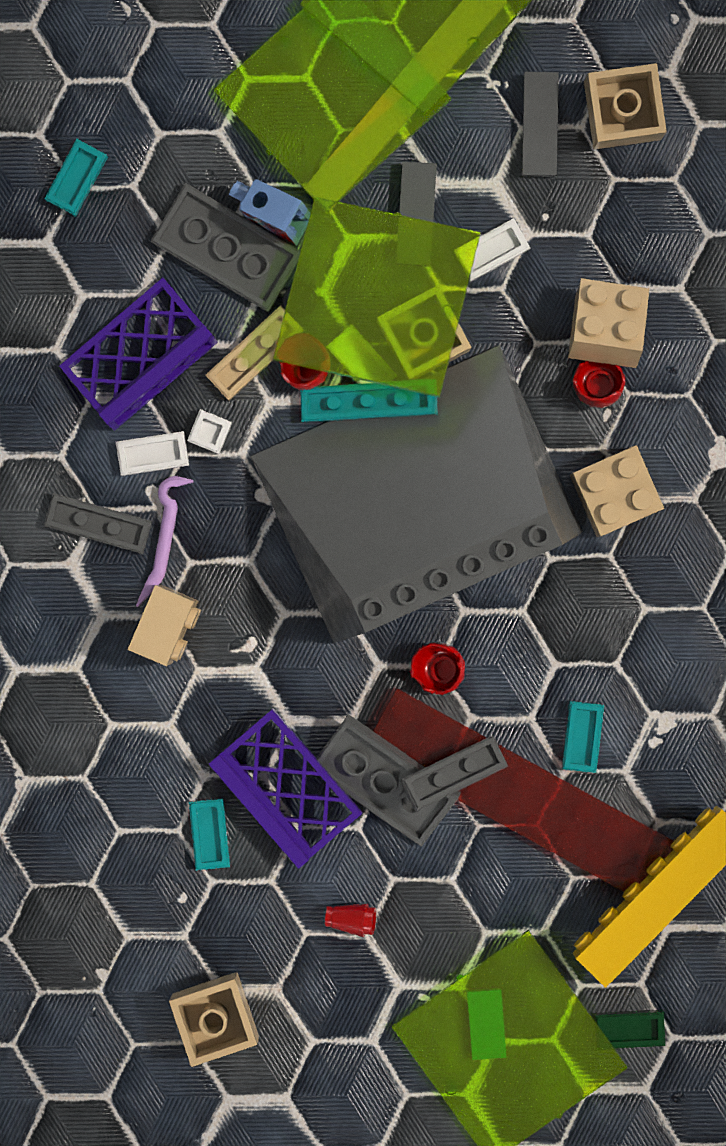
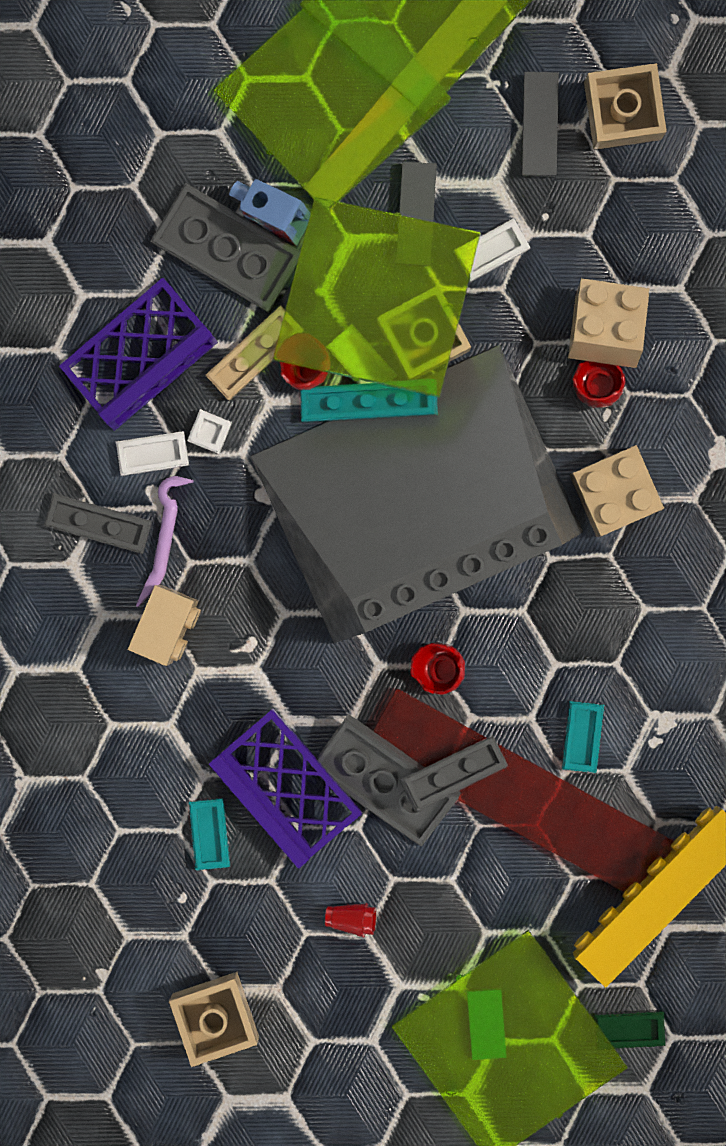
teal tile [45,139,108,217] -> none

